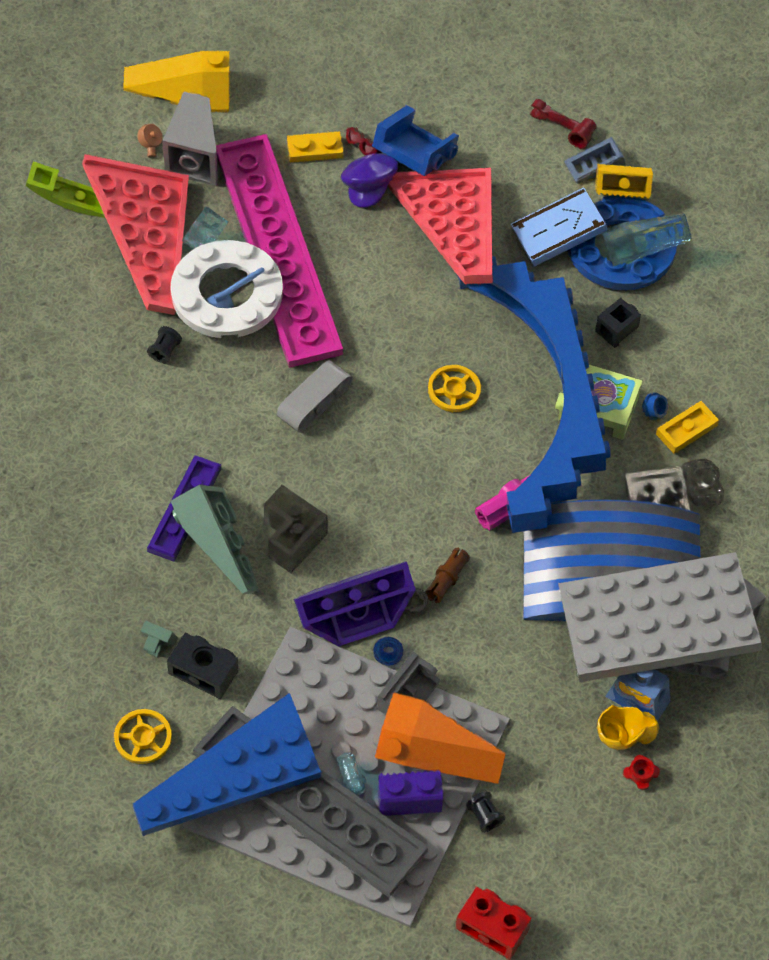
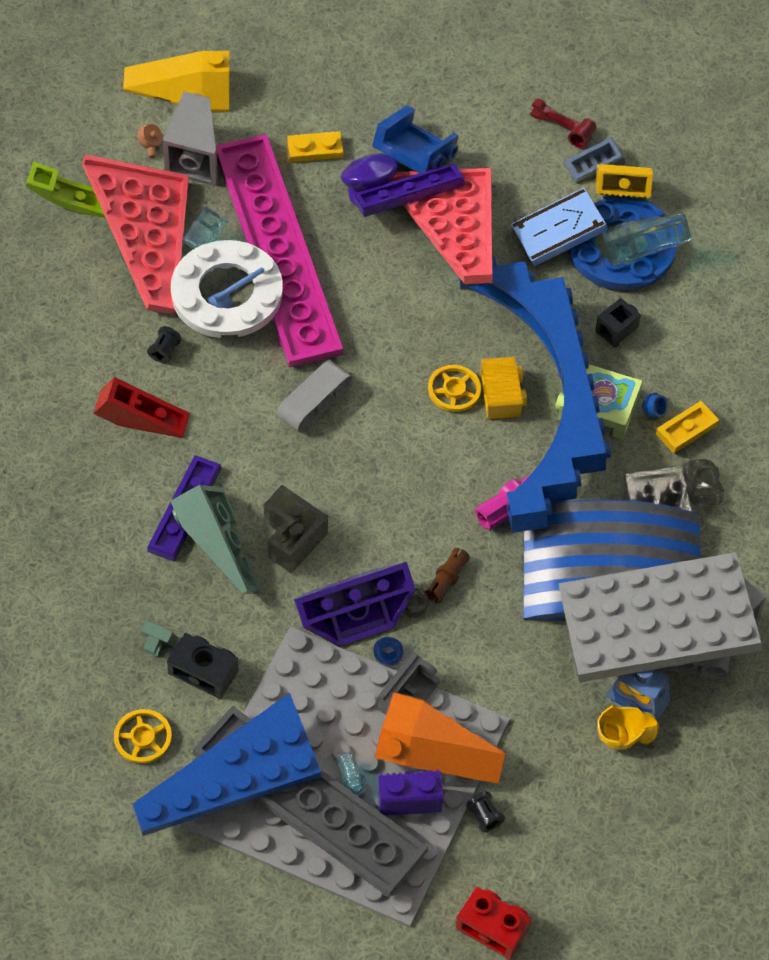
dark red piece [346,127,382,155] -> none
red plate [623,755,660,790] -> none
none -> red slope [93,377,190,438]
none -> dark purple tile [353,163,465,217]
none -> yellow brick [480,357,527,420]

